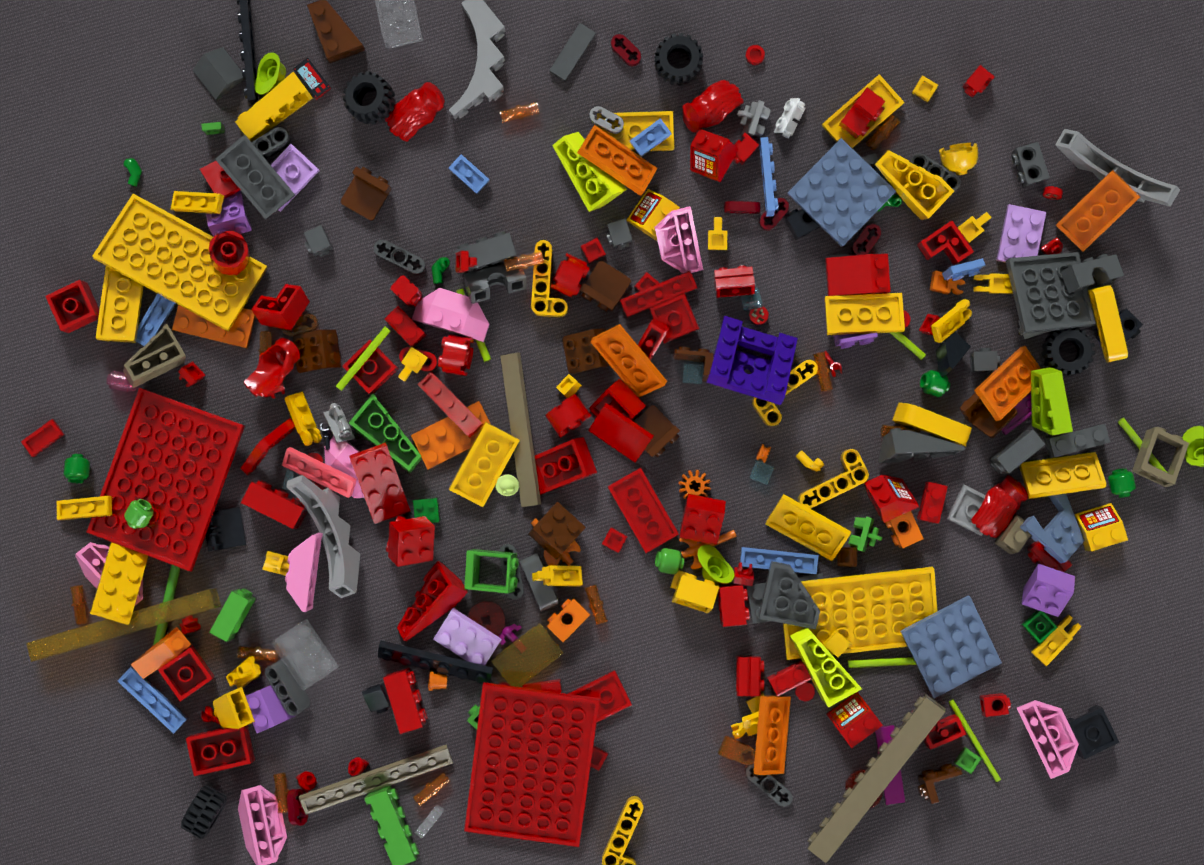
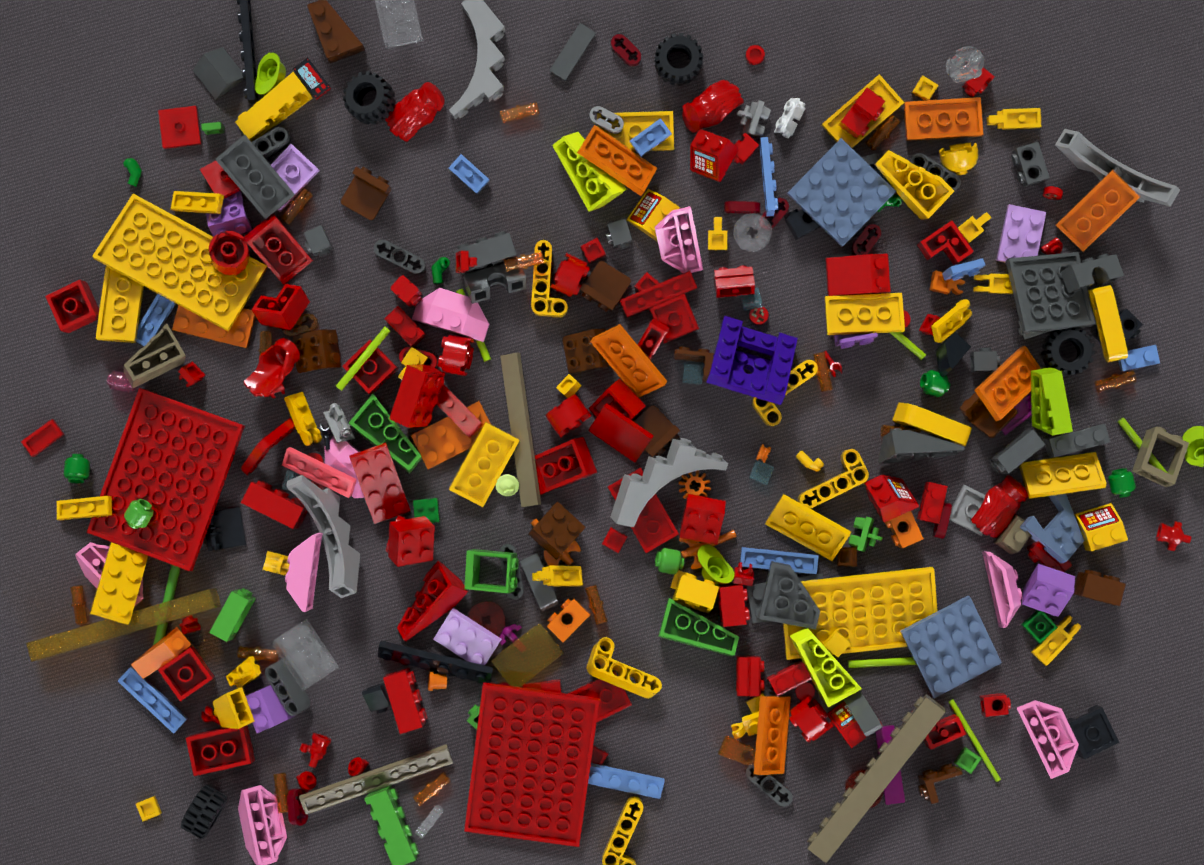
none -> yellow tile [136,796,162,822]
none -> red plate [158,106,202,149]
none -> red slope [244,213,313,285]
none -> clear orange pin [280,188,313,225]
none -> red piece [299,733,331,768]
none -> red brick [389,364,445,428]
none -> yellow beam [587,637,662,699]
none -> medium blue plate [588,763,664,799]
none -> light grey arch [610,438,728,527]
none -> bright green wedge [658,598,739,657]
none -> clear plate [733,213,772,252]
none -> red brick [789,696,833,742]
none -> dark grey tile [843,690,883,737]
none -> orange plate [904,97,983,141]
none -> dark red beam [933,502,952,539]
none -> clear plate [946,46,985,83]
none -> bright pink wedge [982,551,1023,628]
none -> yellow hinge [986,108,1041,130]
none -> reddish brown brick [1073,569,1126,606]
none -> clear orange pin [1095,370,1136,392]
none -> medium blue plate [1118,345,1160,372]
none -> red piece [1156,521,1192,551]

